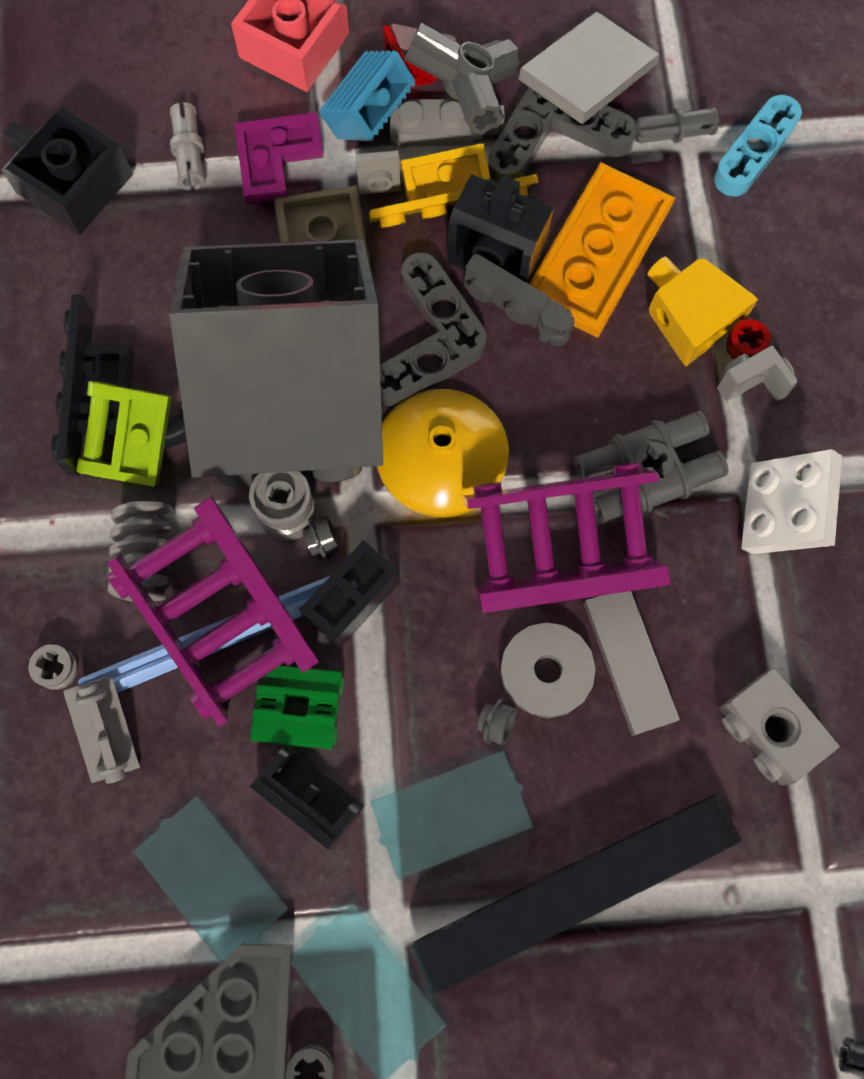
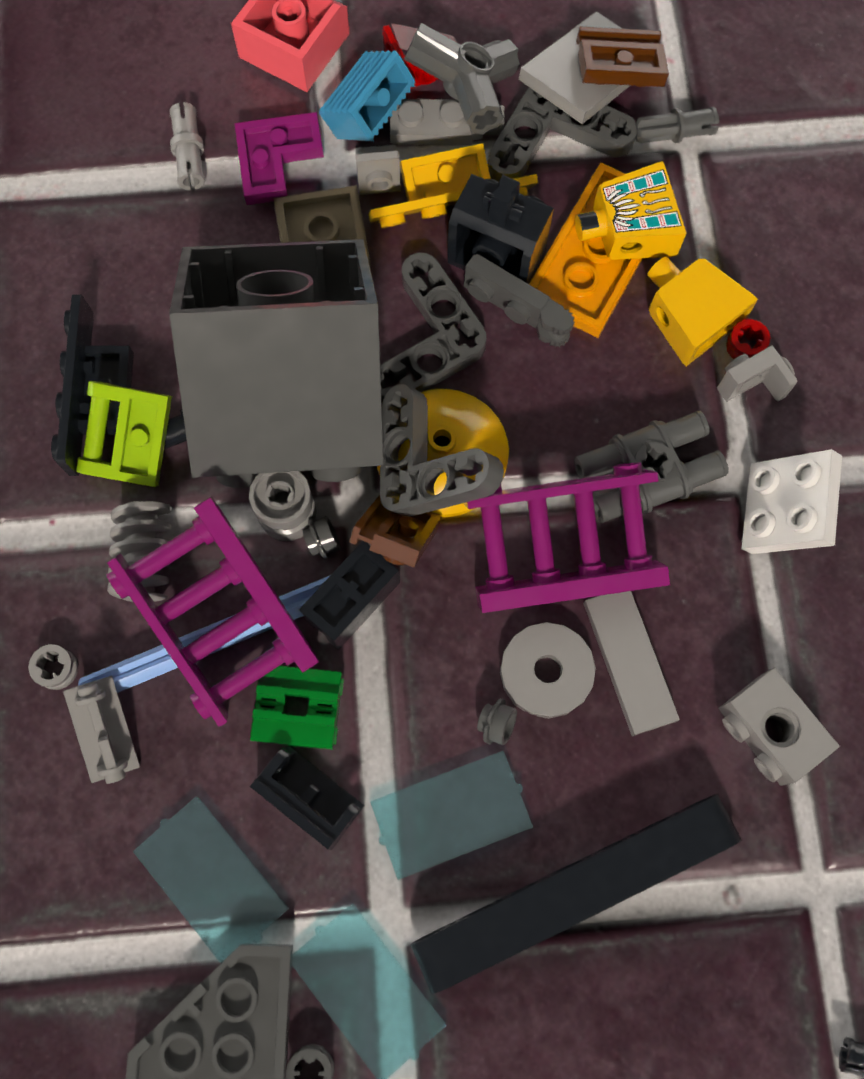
black hinge [1,107,133,235] -> none
medium azure beam [714,95,802,196] -> none
none -> reddish brown plate [349,495,442,567]
none -> dark grey beam [380,384,504,517]
none -> yellow torso [575,161,686,260]
none -> reddish brown plate [576,26,669,87]

